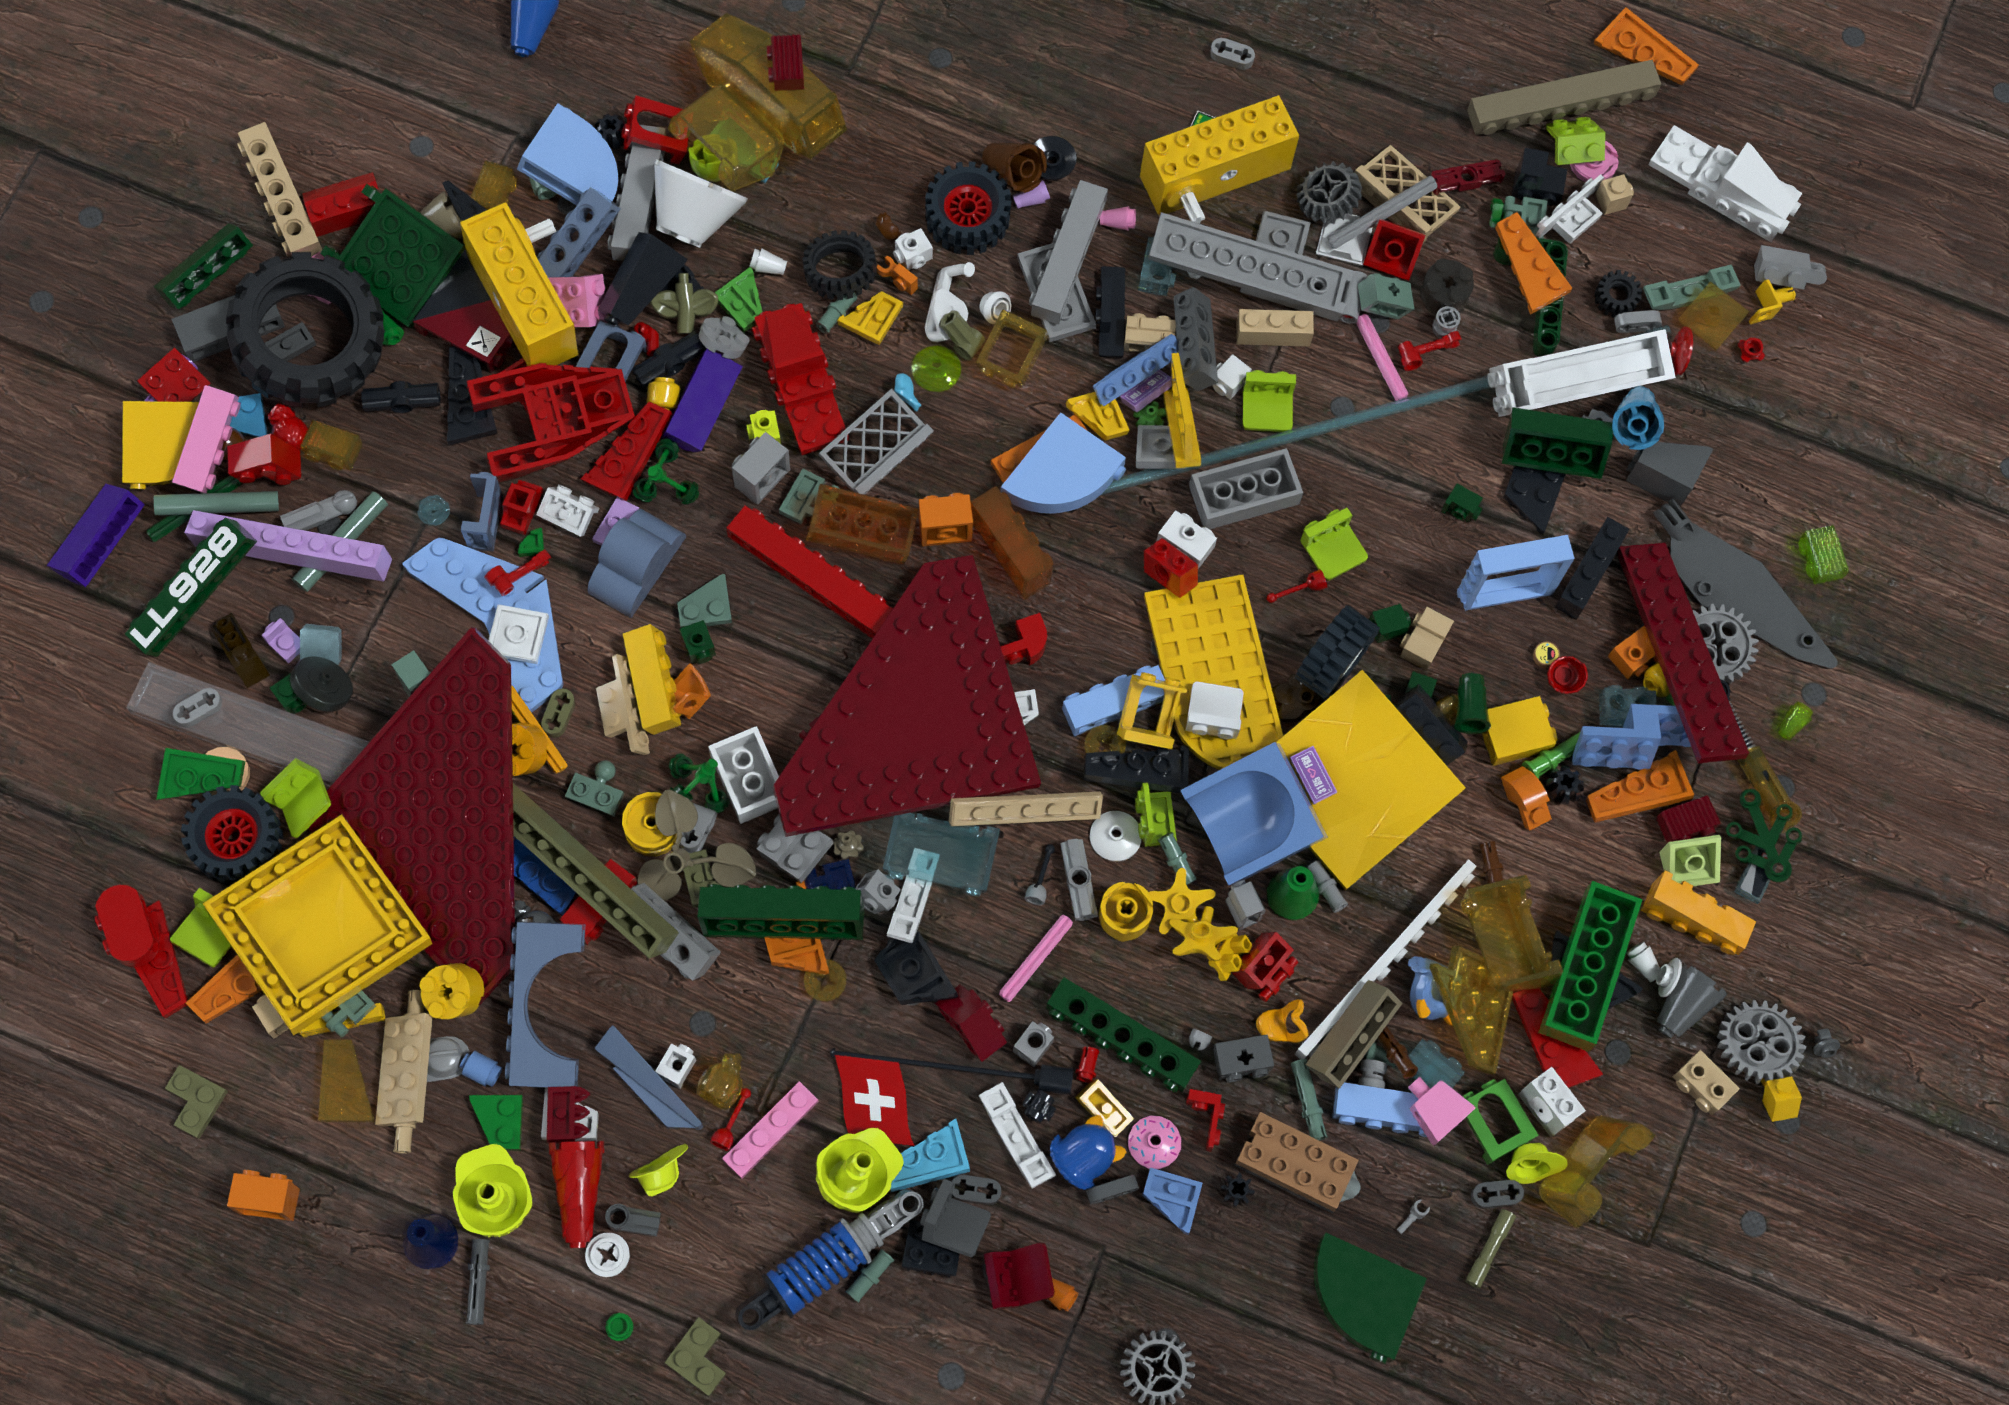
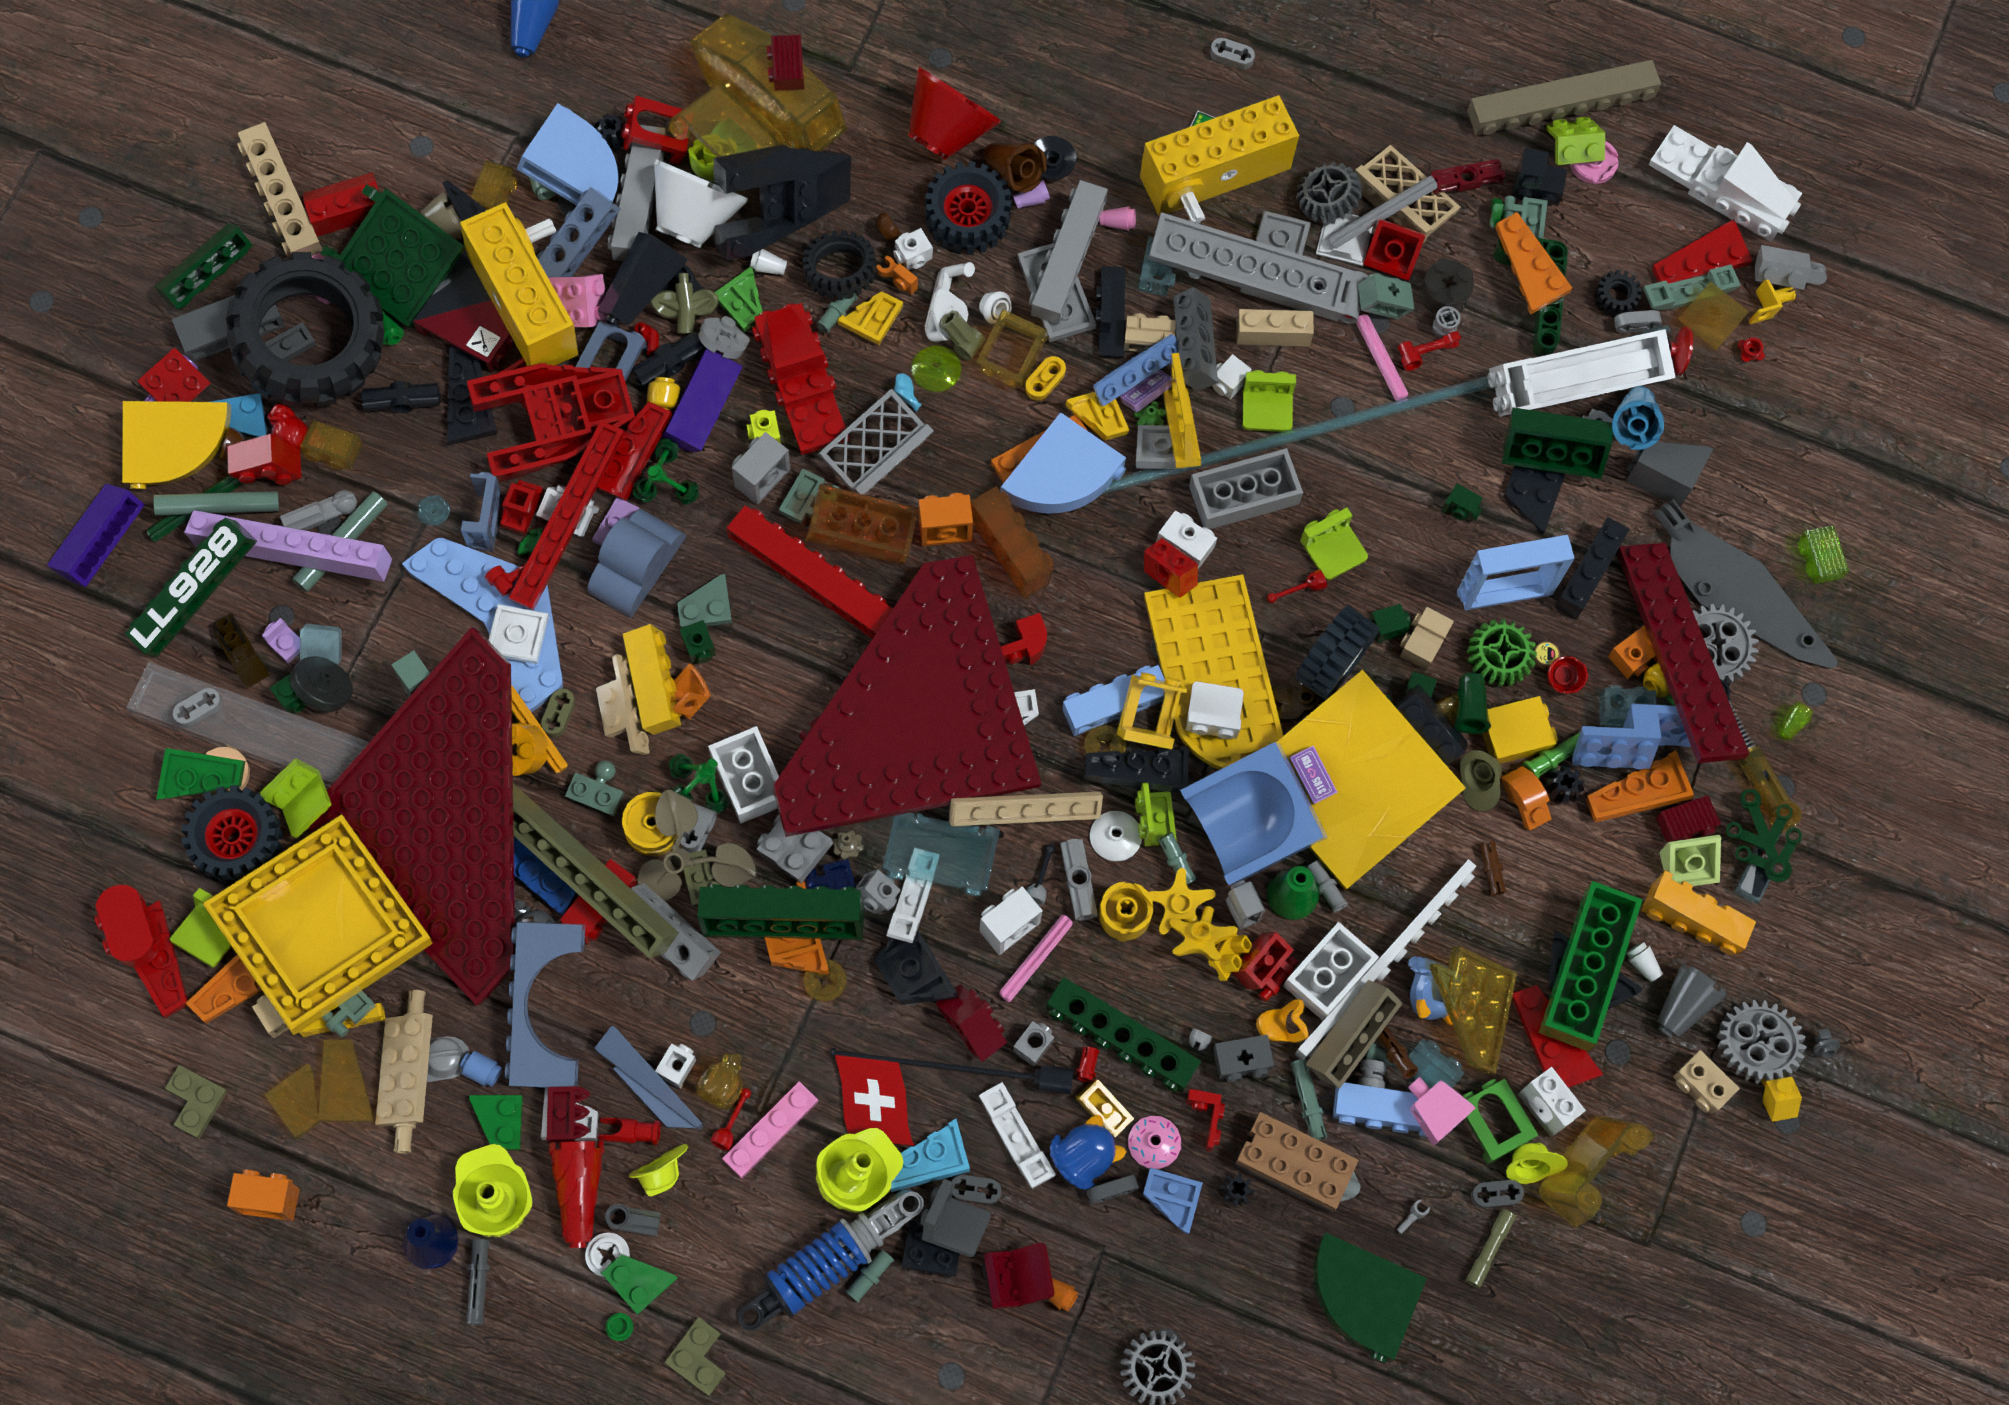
bright pink brick [172,385,241,493] -> none
yellow brick [420,963,484,1019] -> none
black gear [1022,1090,1056,1124] -> none
clear yellow windscreen [1461,875,1563,992] -> none
white bracket [1535,174,1604,244] -> none
orange wing [1594,7,1699,85] -> none
tan brick [1595,175,1634,215] -> none
white piece [1656,958,1682,997] -> none
none -> clear yellow wing [265,1063,320,1139]
none -> red plate [509,421,625,611]
none -> red piece [597,1117,661,1145]
none -> green wing [600,1254,677,1315]
none -> black wedge [714,145,851,260]
none -> red cone [907,67,1002,161]
none -> white brick [979,886,1042,955]
none -> yellow plate [1025,356,1066,401]
none -> white brick [1283,922,1379,1021]
none -> olive piece [1460,750,1502,812]
none -> bright green gear [1467,618,1537,687]
none -> red wing [1652,219,1752,284]

